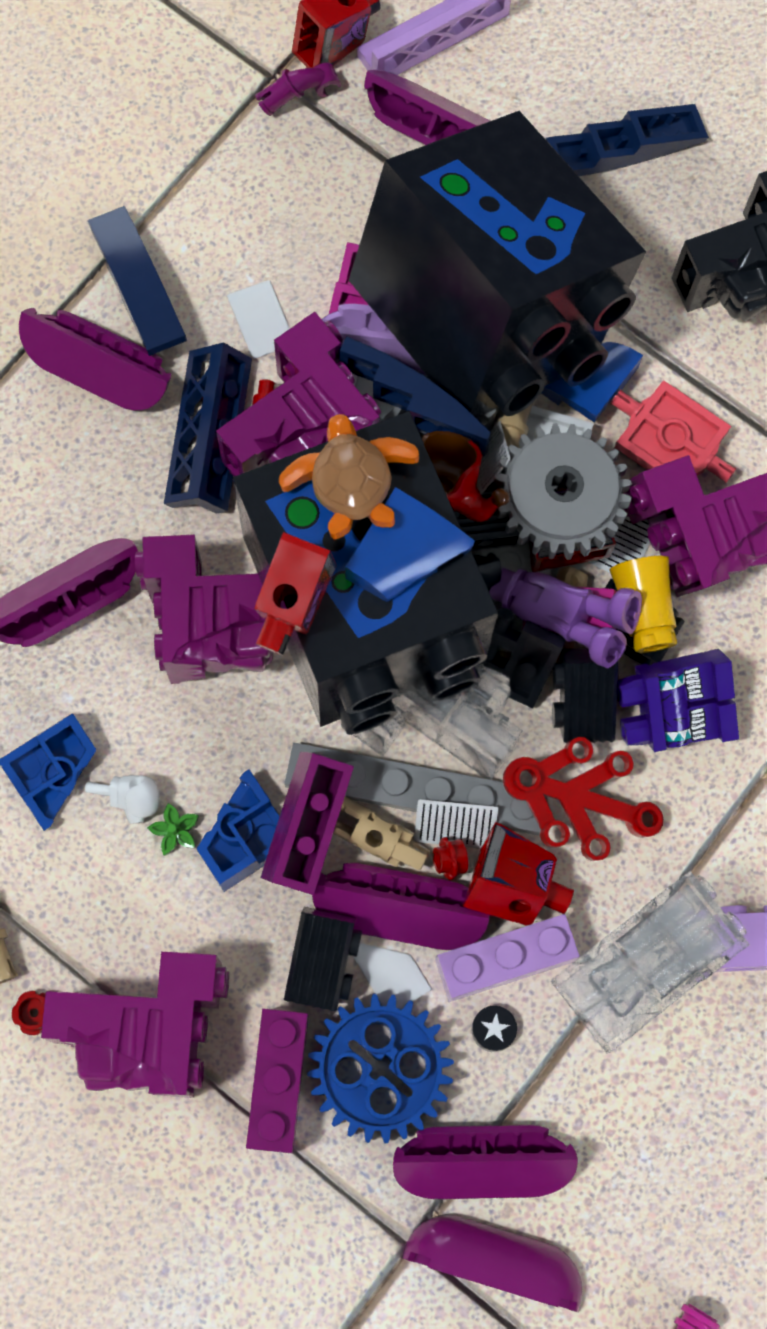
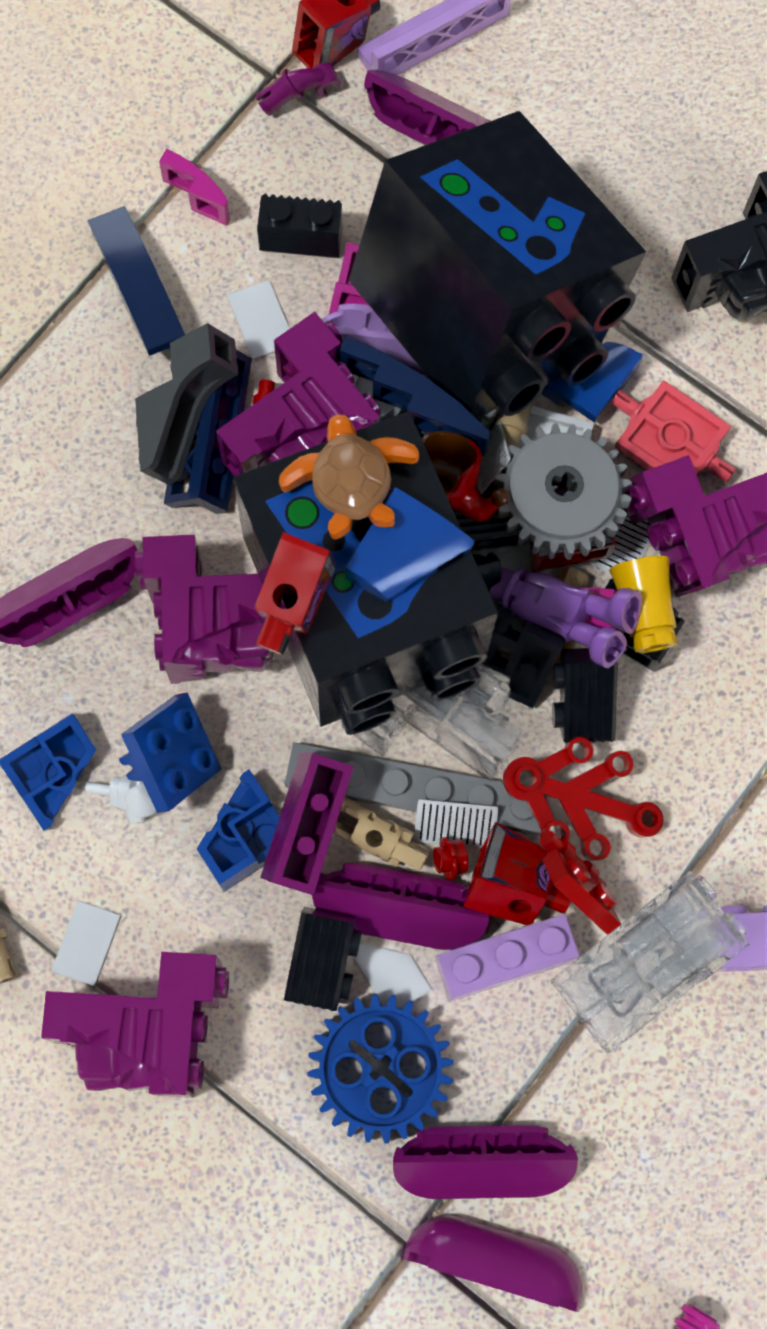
red plate [12,991,46,1035] -> none
magenta brick [19,308,171,410] -> none
bright green plant [147,803,199,856] -> none
magenta brick [246,1009,309,1154] -> none
black tile [471,1006,517,1052] -> none
dark blue slope [546,104,709,176] -> none
dark purple hips [617,648,739,752] -> none
none -> white sticker [51,901,121,986]
none -> blue plate [119,692,222,813]
none -> dark grey arch [135,323,238,485]
none -> dark pink slope [159,148,230,226]
none -> black brick [257,193,342,258]
none -> red plate [540,831,621,935]

